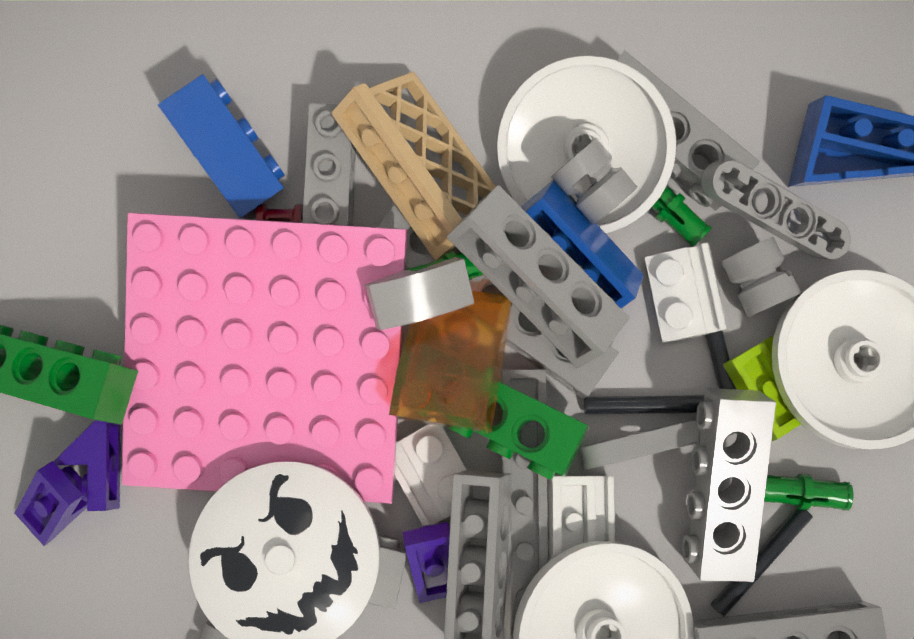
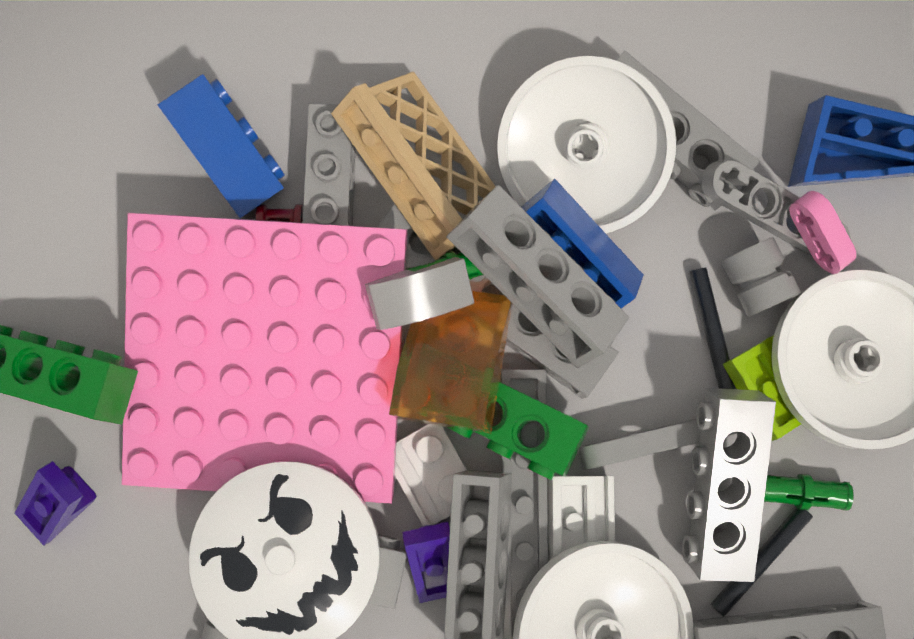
dark purple slope [54,420,121,511] -> none
light grey wheel [551,138,638,225] -> none
black bar [584,395,704,414] -> none
white plate [645,242,728,343] -> none
green pin [651,186,712,247] -> none
none -> bright pink beam [789,191,856,274]

